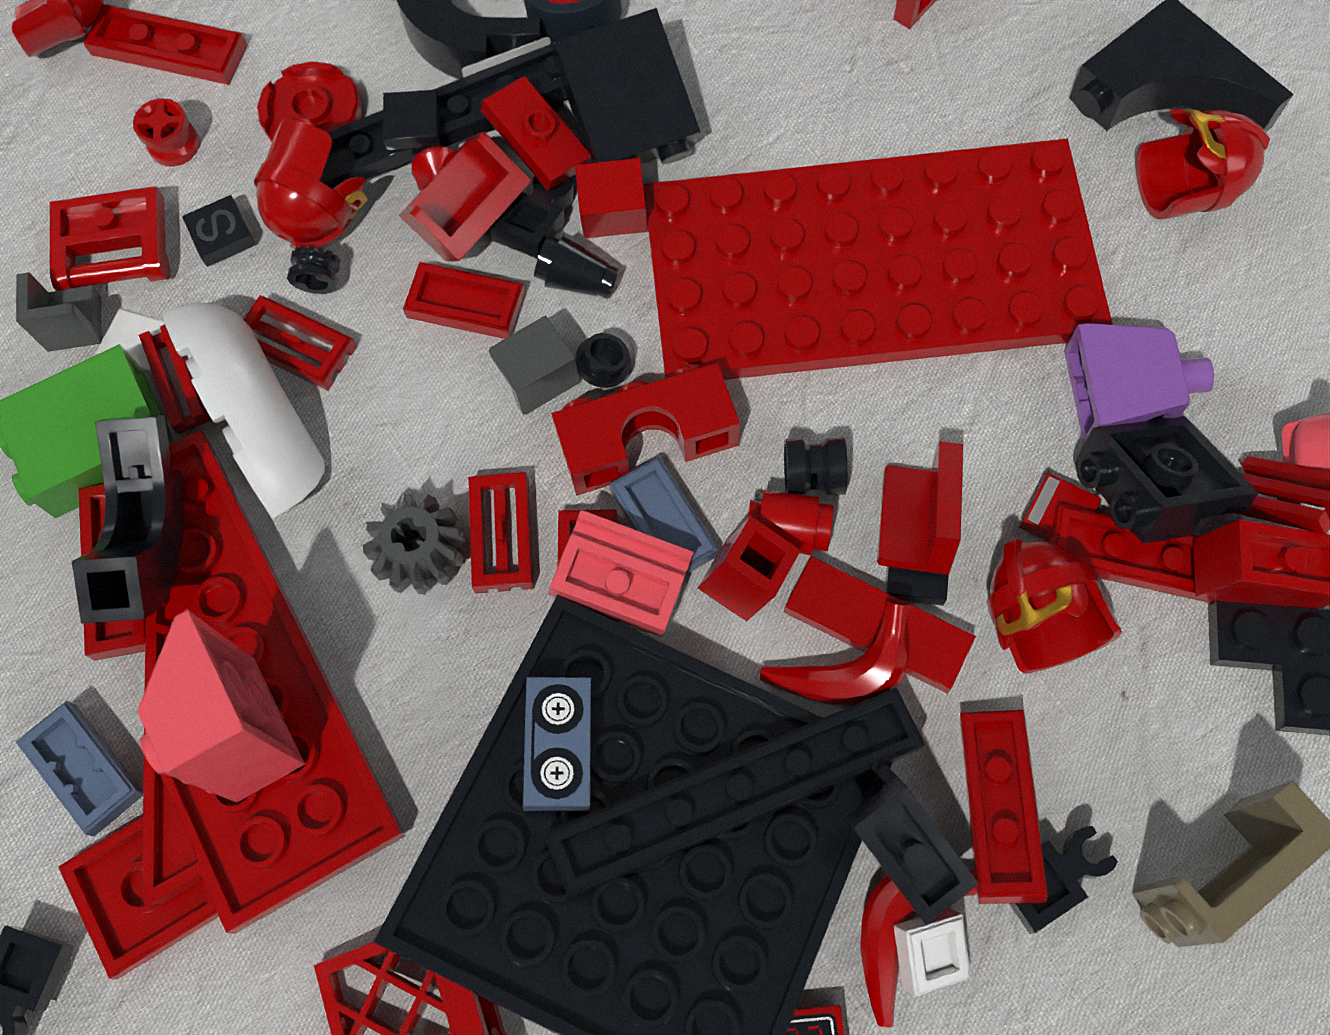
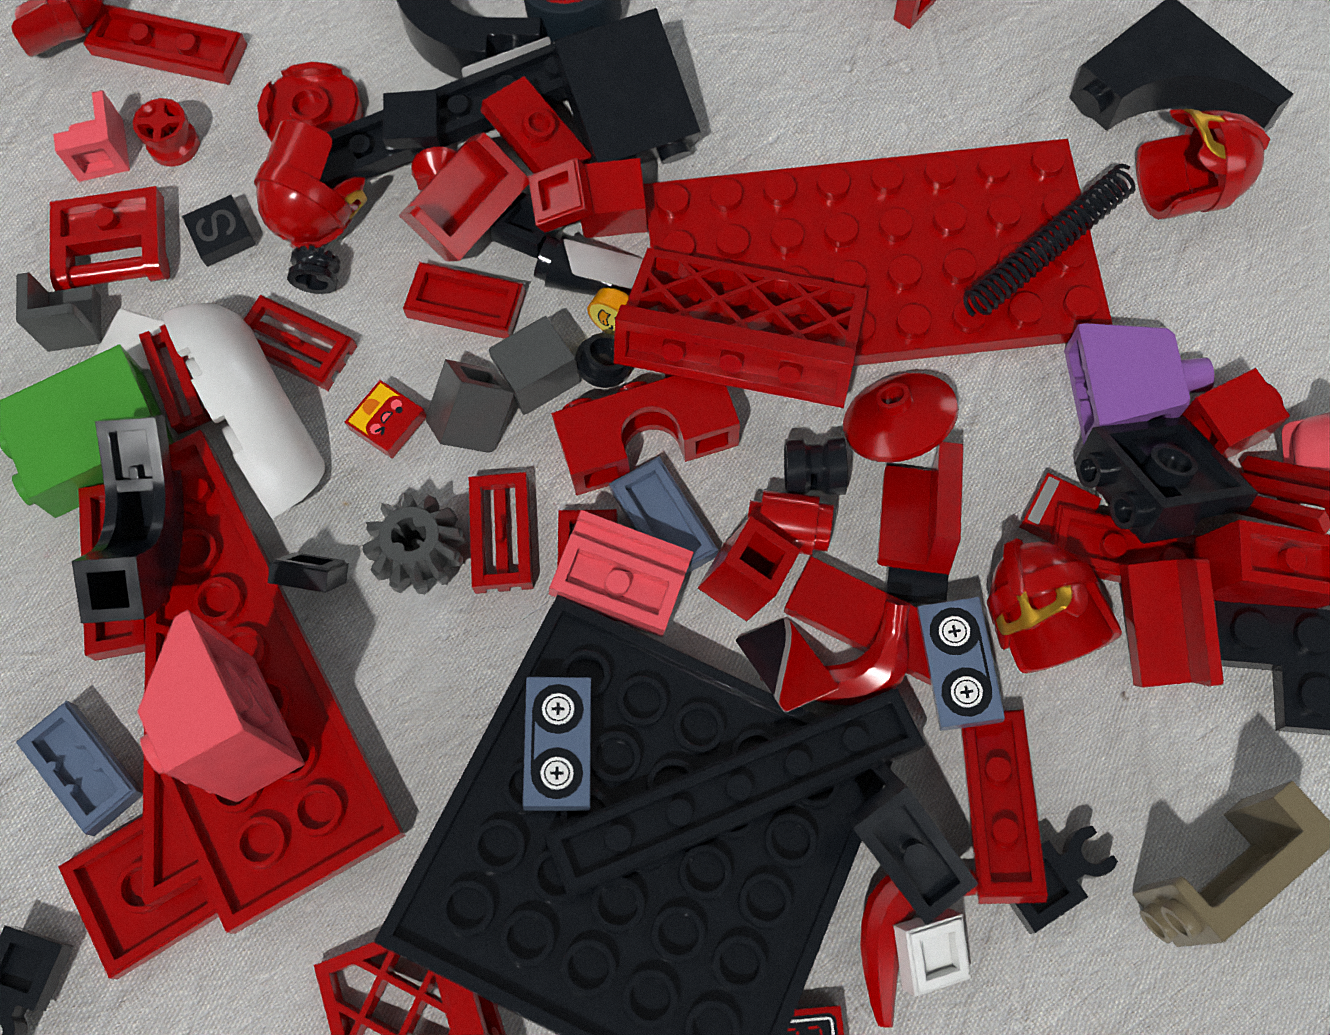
none -> coral panel [53,90,130,182]
none -> black tile [268,552,349,593]
none -> red tile [344,380,426,459]
none -> dark grey panel [426,359,514,453]
none -> red tile [528,158,594,233]
none -> white sticker [564,239,648,291]
none -> tile [587,288,629,335]
none -> red fence [614,248,868,408]
none -> sticker [736,618,839,712]
none -> red dish [843,373,959,463]
none -> tile [917,597,1005,731]
none -> black piece [963,164,1136,317]
none -> red panel [1119,558,1224,688]
none -> red brick [1181,368,1290,459]

